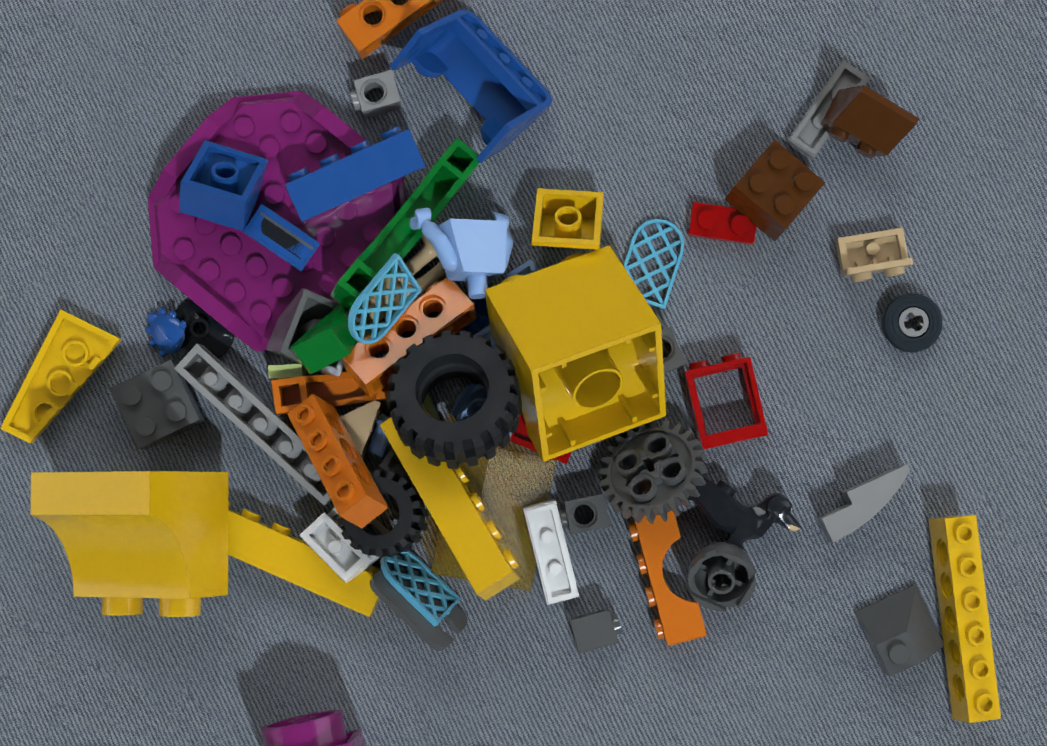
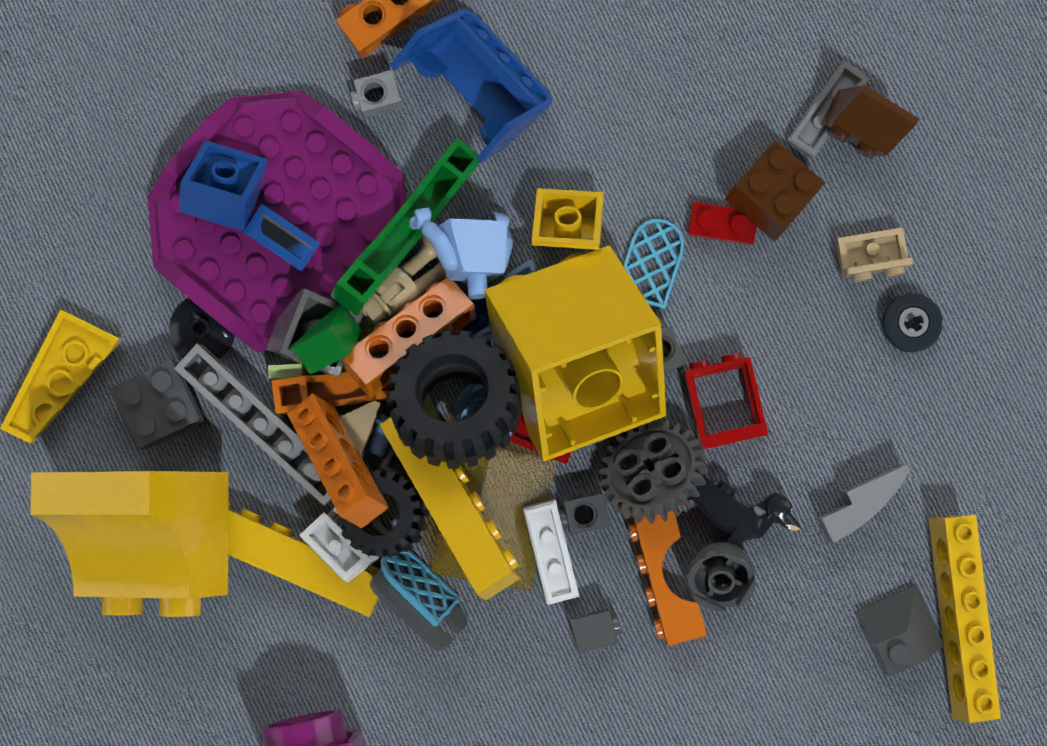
blue piece [145,307,187,357] -> none
blue brick [284,126,425,222] -> none
medium azure window [348,253,422,344] -> none

